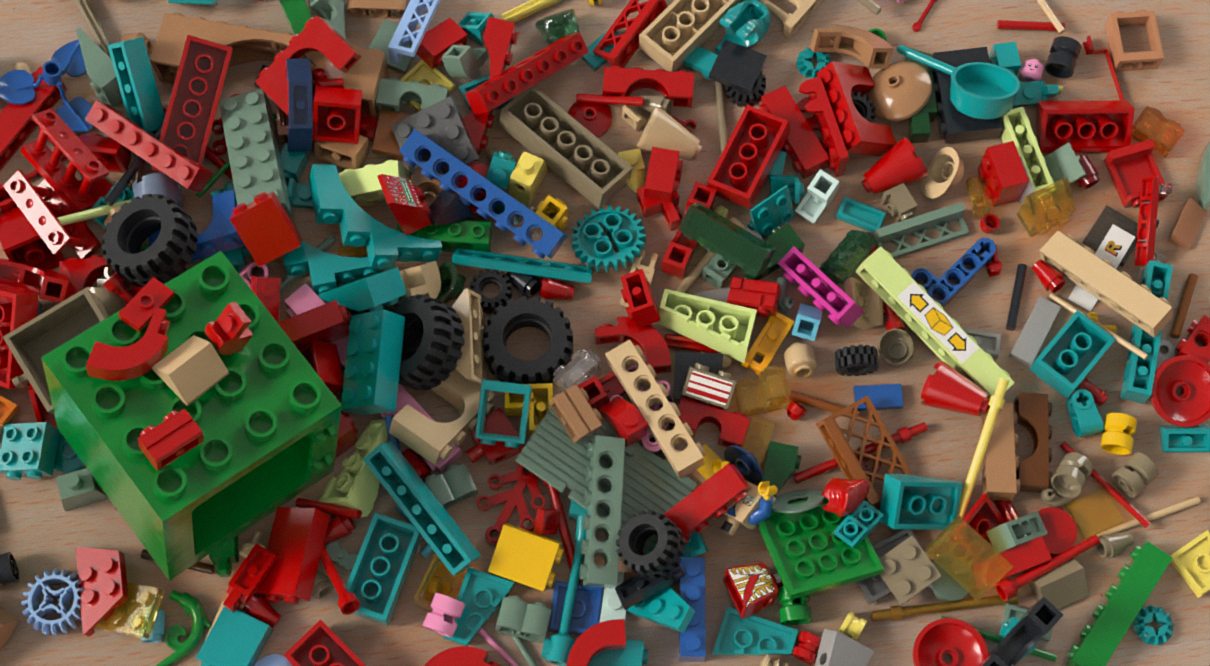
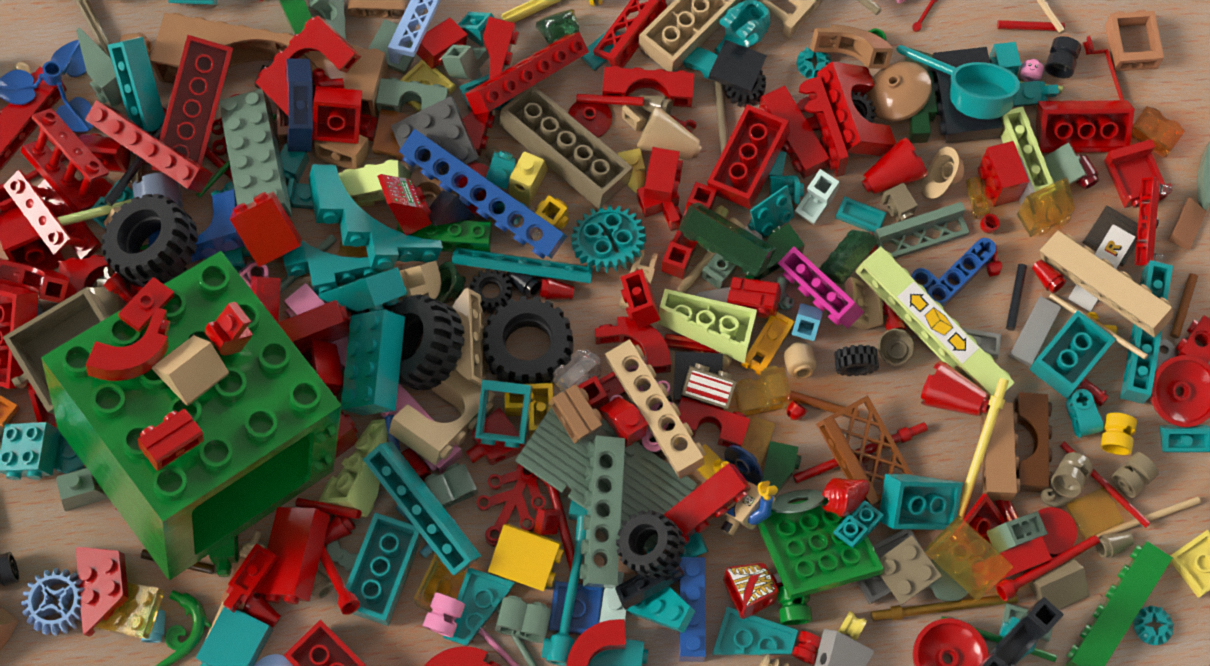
blue tile [853,384,904,411] -> none

